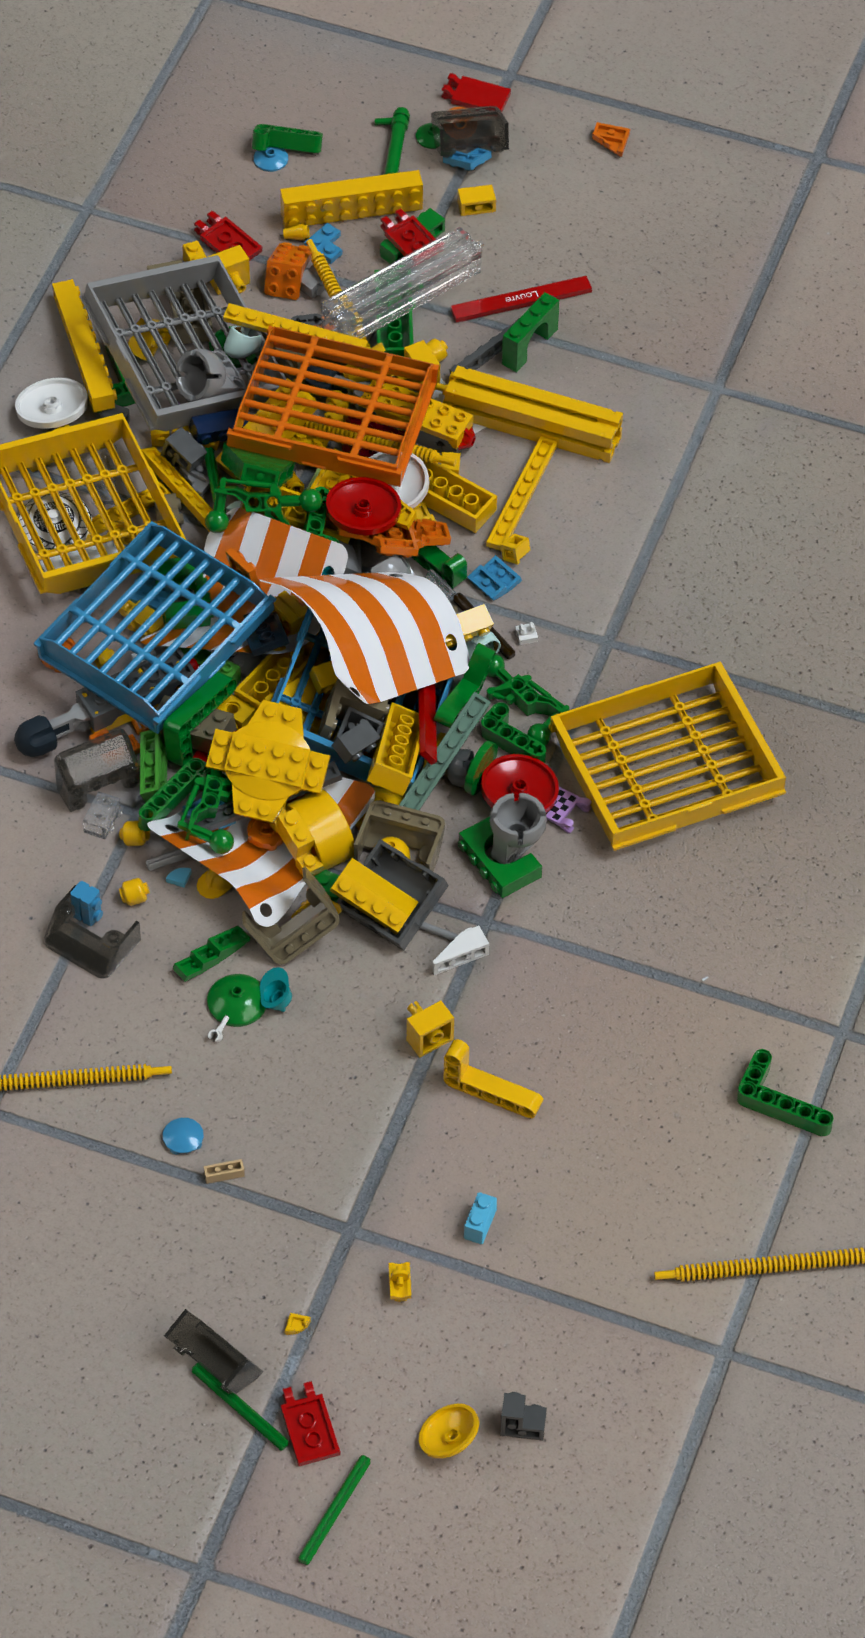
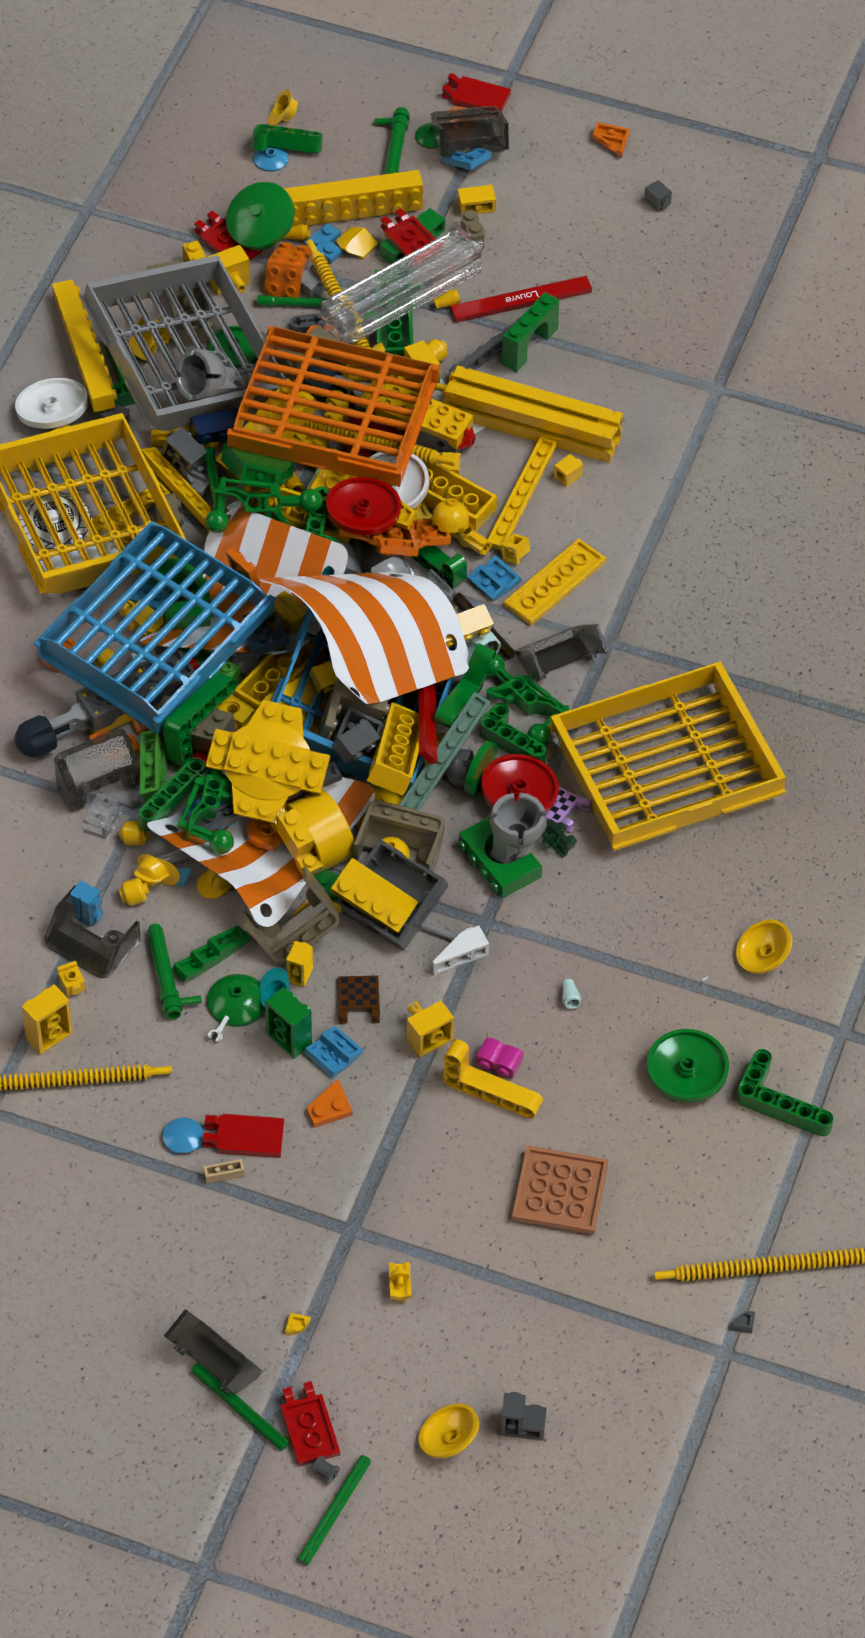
yellow plate [223,303,368,348] -> none
light aqua piece [224,326,261,359] -> none
medium azure brick [464,1192,497,1244] -> none
white tile [515,622,538,645] -> none
none -> yellow brick [22,984,73,1055]
none -> yellow brick [57,961,86,997]
none -> yellow piece [134,854,180,886]
none -> green cylinder [147,923,202,1020]
none -> red tile [203,1114,284,1158]
none -> green dish [226,182,295,250]
none -> green piece [257,295,365,309]
none -> green brick [265,987,312,1059]
none -> yellow piece [267,89,298,126]
none -> yellow brick [286,941,313,987]
none -> dark azure slope [304,1026,363,1078]
none -> orange wing [307,1080,353,1128]
none -> dark grey bush [311,1456,340,1484]
none -> yellow slope [336,227,378,259]
none -> reddish brown flag [338,975,380,1024]
none -> yellow cylinder [432,498,469,533]
none -> yellow cone [433,289,461,309]
none -> yellow piece [450,523,492,556]
none -> dark tan brick [460,210,485,252]
none -> dark pink brick [476,1037,523,1078]
none -> yellow tile [503,538,607,626]
none -> nougat plate [512,1145,609,1235]
none -> clear smoke windscreen [515,623,608,681]
none -> clear green hips [542,819,577,858]
none -> yellow brick [554,454,583,487]
none -> light aqua cone [562,979,582,1009]
none -> dark grey brick [644,180,672,212]
none -> green dish [647,1029,729,1103]
none -> dark grey tile [731,1311,755,1334]
none -> yellow dish [736,919,792,974]

